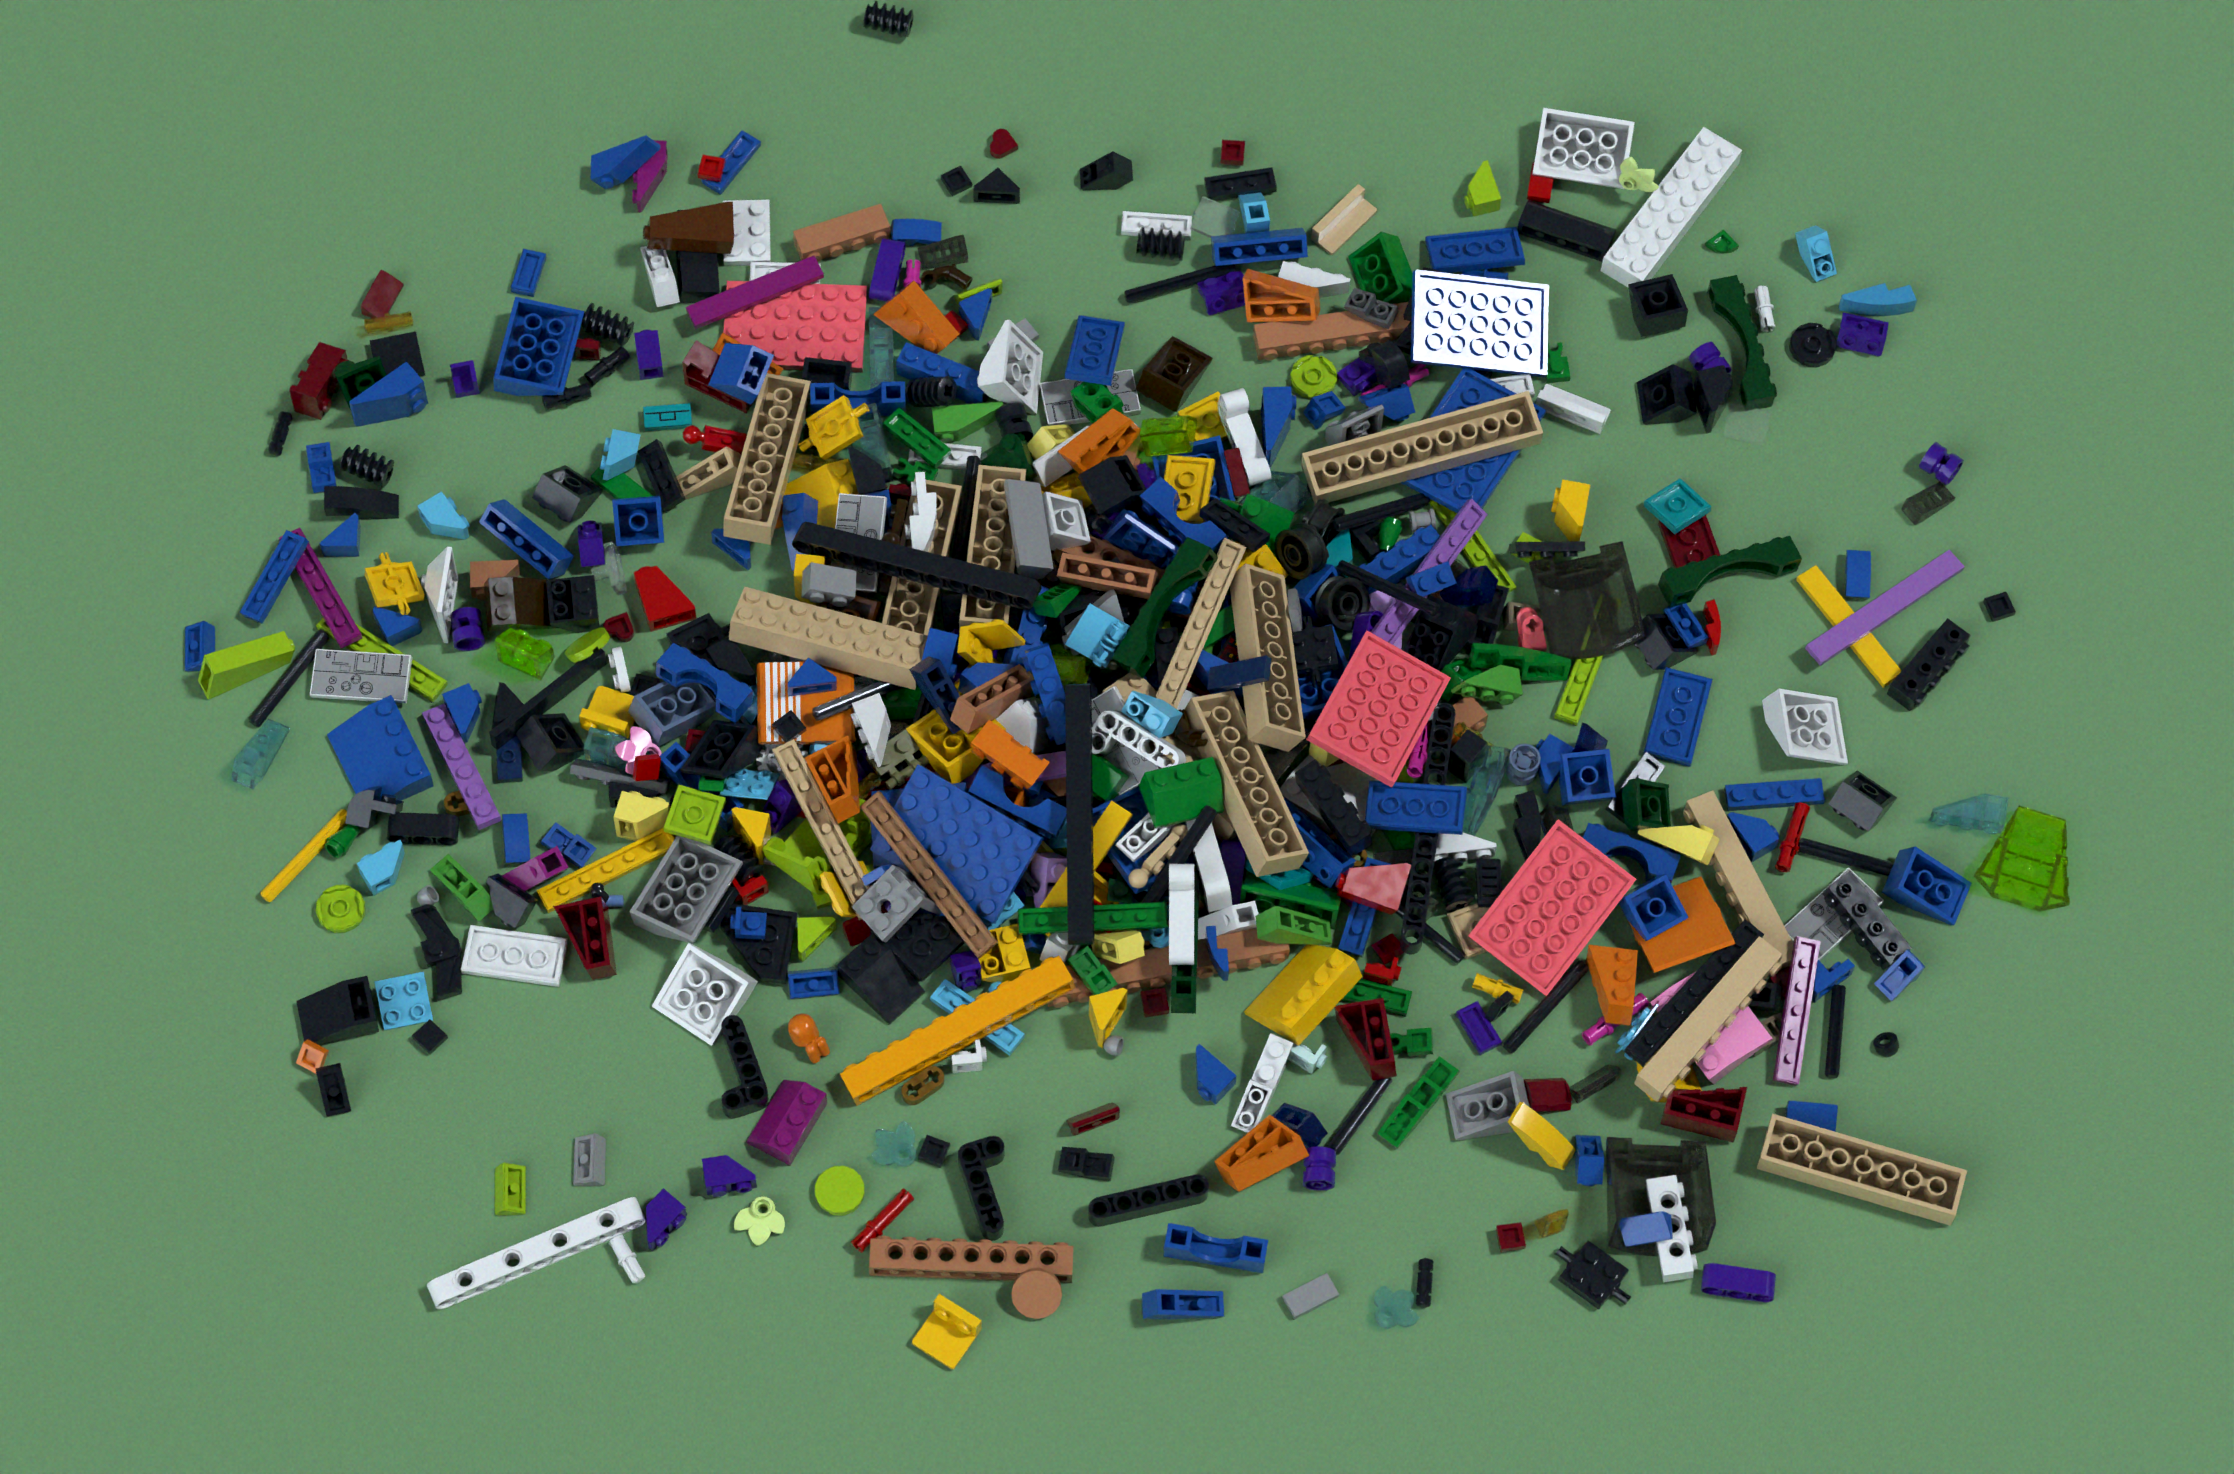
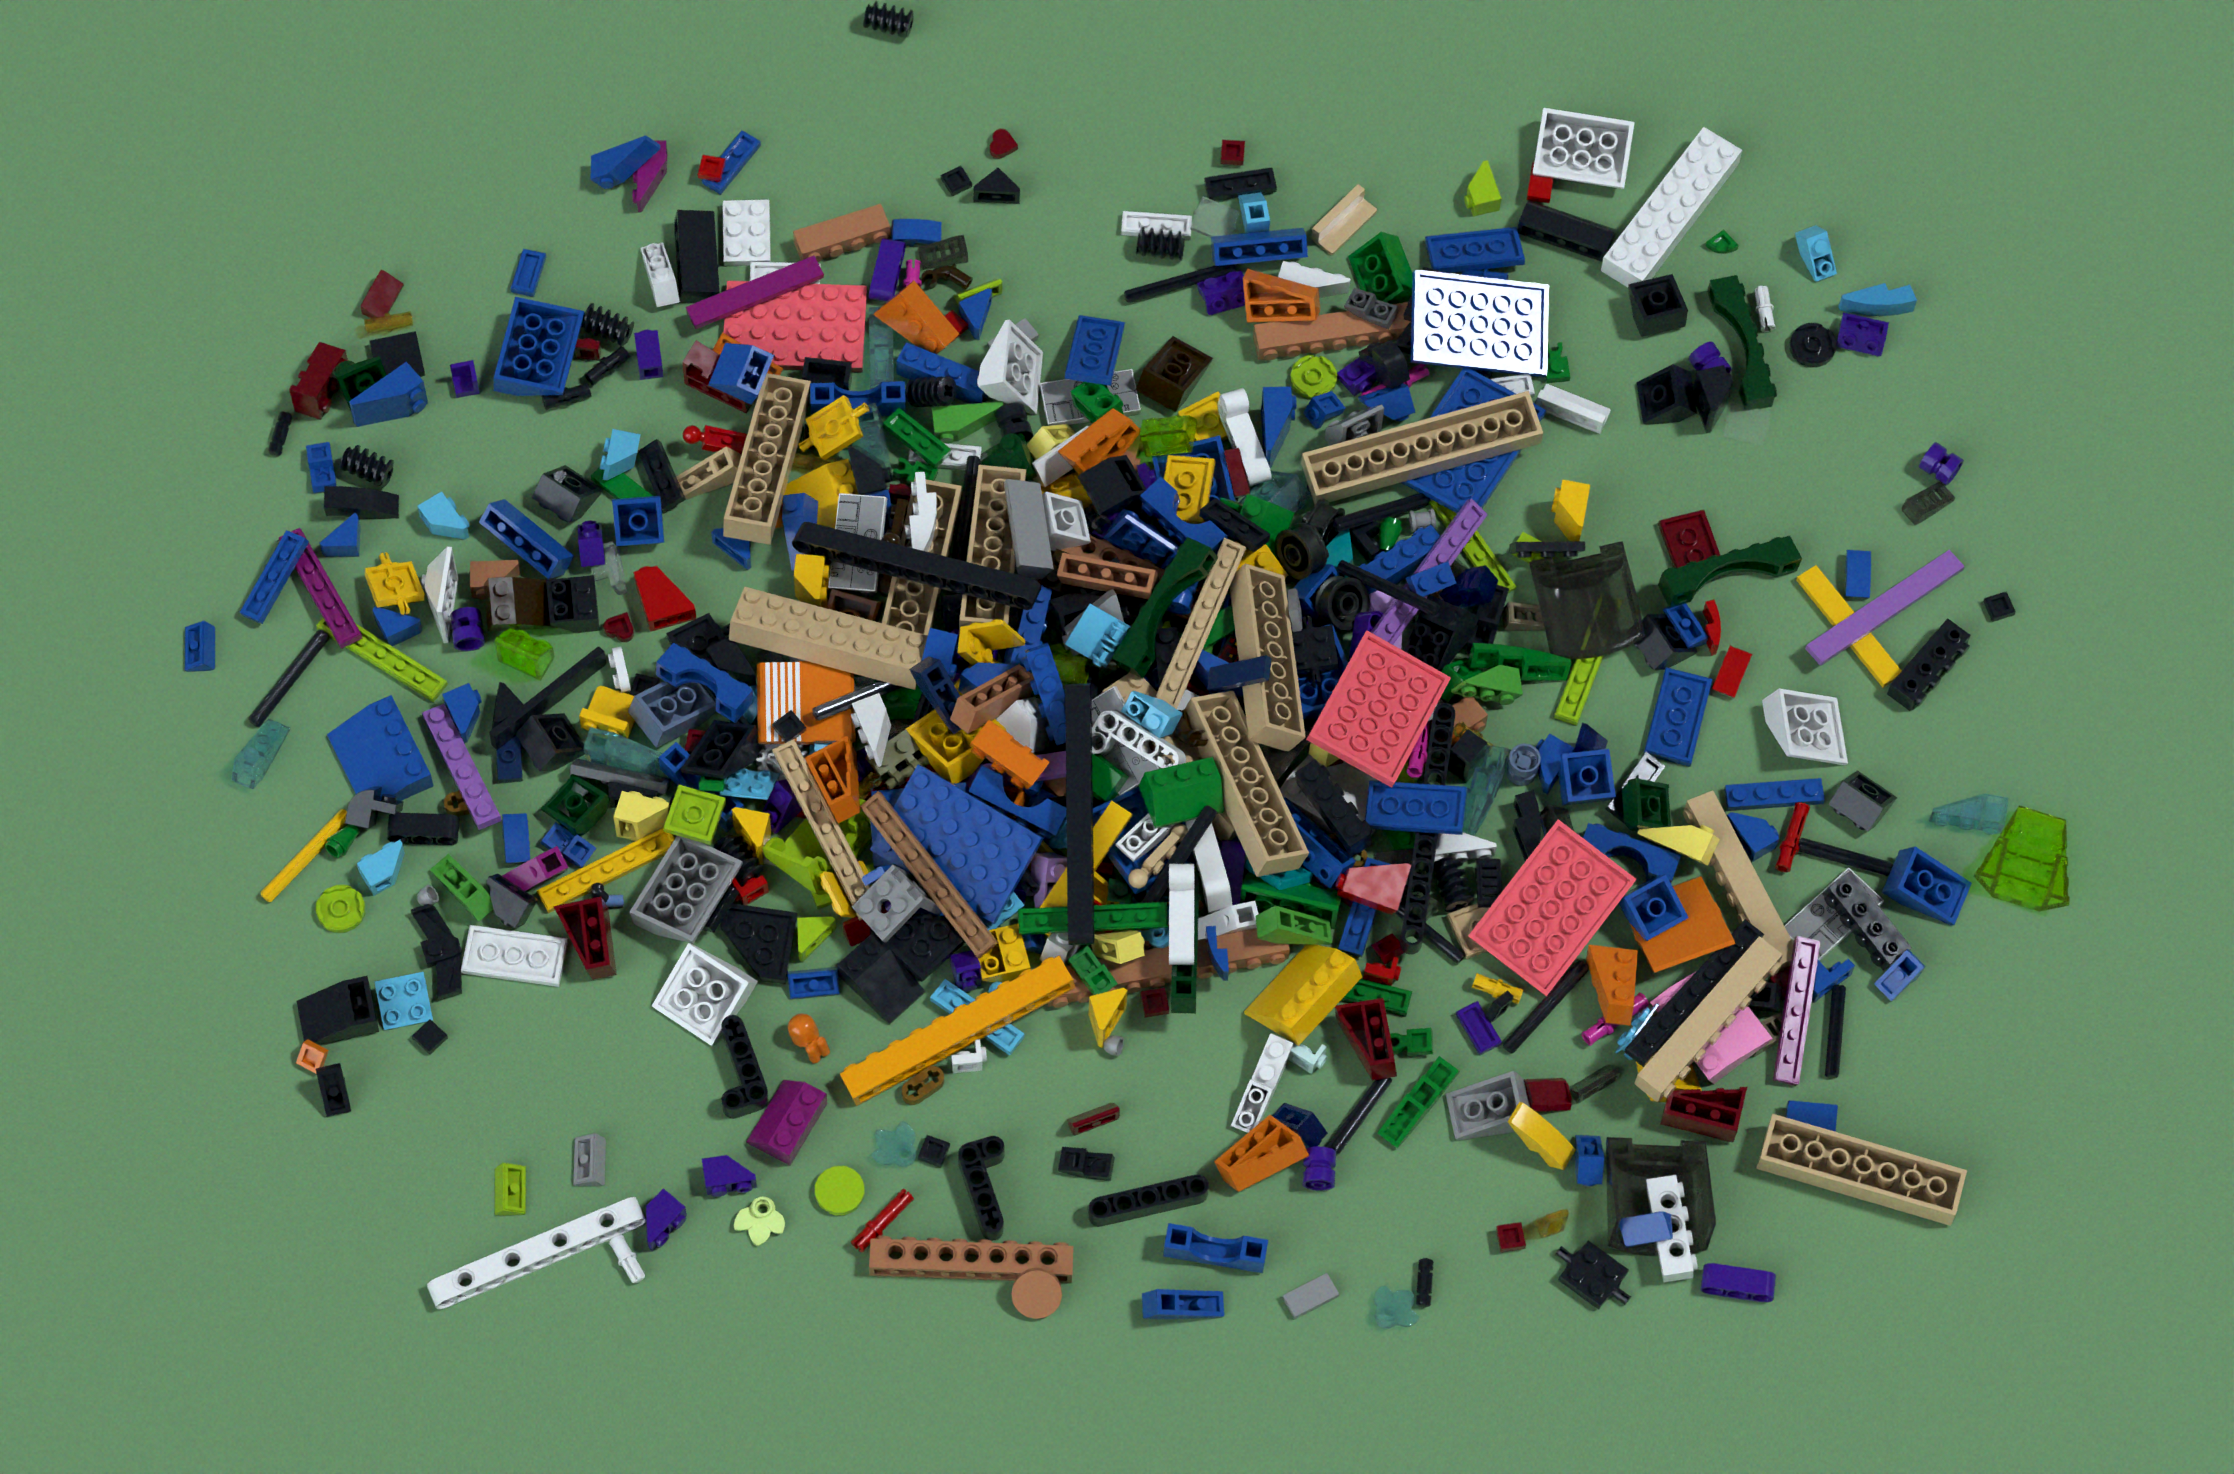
lime slope [198,631,295,700] -> none
light grey tile [310,649,412,704] -> none
lime tile [565,628,610,663] -> none
bright pink plate [615,726,662,775] -> none
red tile [633,754,661,781] -> none
reddish brown slope [643,202,734,254] -> none
teal tile [643,403,692,431] -> none
blue bracket [730,906,767,939] -> none
blue slope [787,657,837,697] -> none
light grey brick [801,562,856,607] -> none
yellow bracket [912,1294,982,1370] -> none
green slope [1034,583,1082,618] -> none
black slope [1080,151,1133,191] -> none
blue slope [1195,1044,1237,1105] -> none
coral piece [1516,607,1547,652] -> none
yellowish green plate [1619,157,1659,192] -> none
teal tile [1644,478,1711,534] -> none
black piece [1873,1032,1899,1057] -> none
none -> dark green slope [541,774,610,836]
none -> red slope [1712,646,1752,698]

